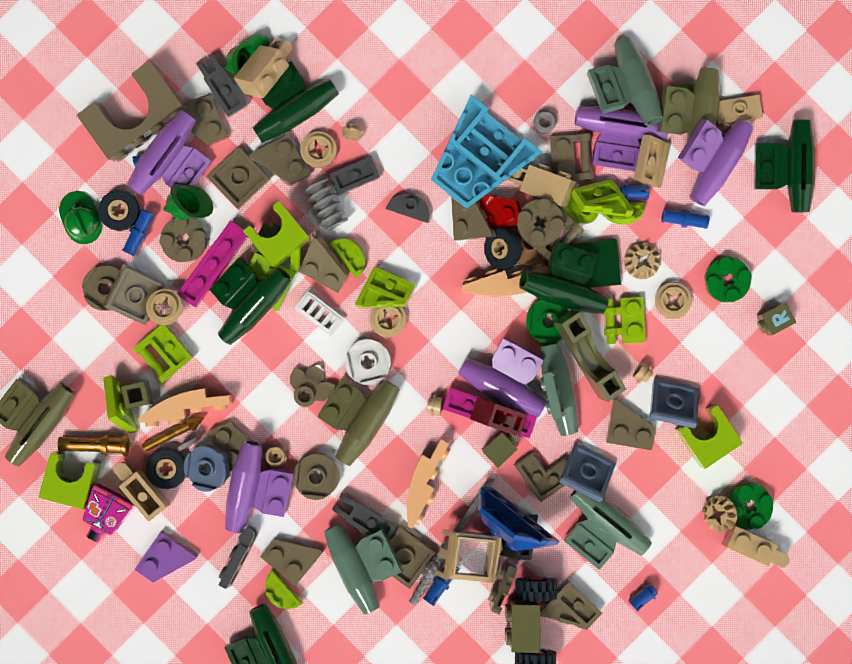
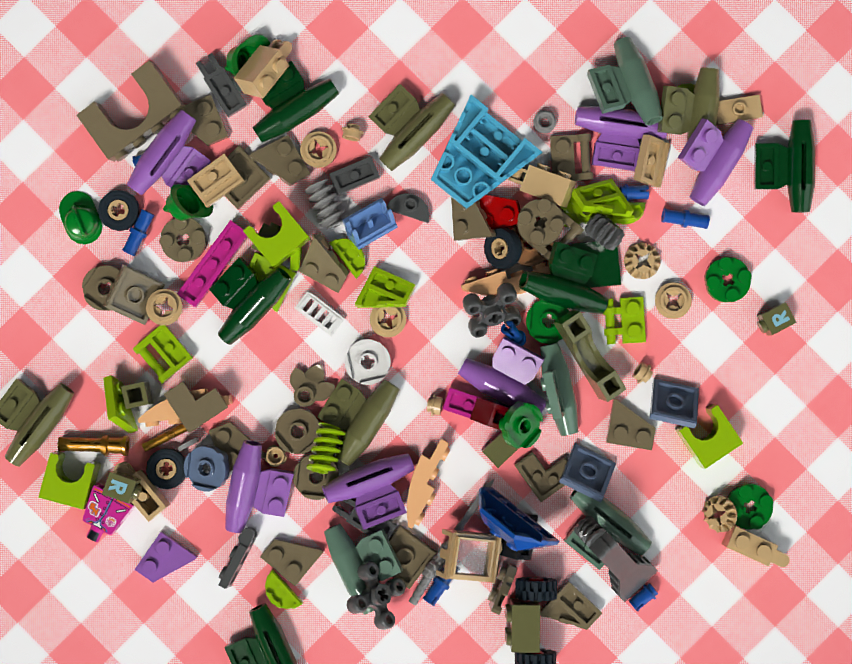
none -> olive brick [102,470,142,504]
none -> dark tan tile [164,381,229,433]
none -> tan plate [187,154,245,208]
none -> dark tan plate [275,408,321,454]
none -> lime piece [306,423,346,474]
none -> medium lavender plate [322,453,414,530]
none -> medium blue hinge [342,198,398,250]
none -> dark grey gear [346,562,406,630]
none -> olive plate [368,84,456,171]
none -> dark grey gear [462,283,522,338]
none -> green plate [499,401,543,449]
none -> blue pin [501,321,526,346]
none -> dark grey arm [574,515,658,602]
none -> dark grey gear [585,213,625,250]

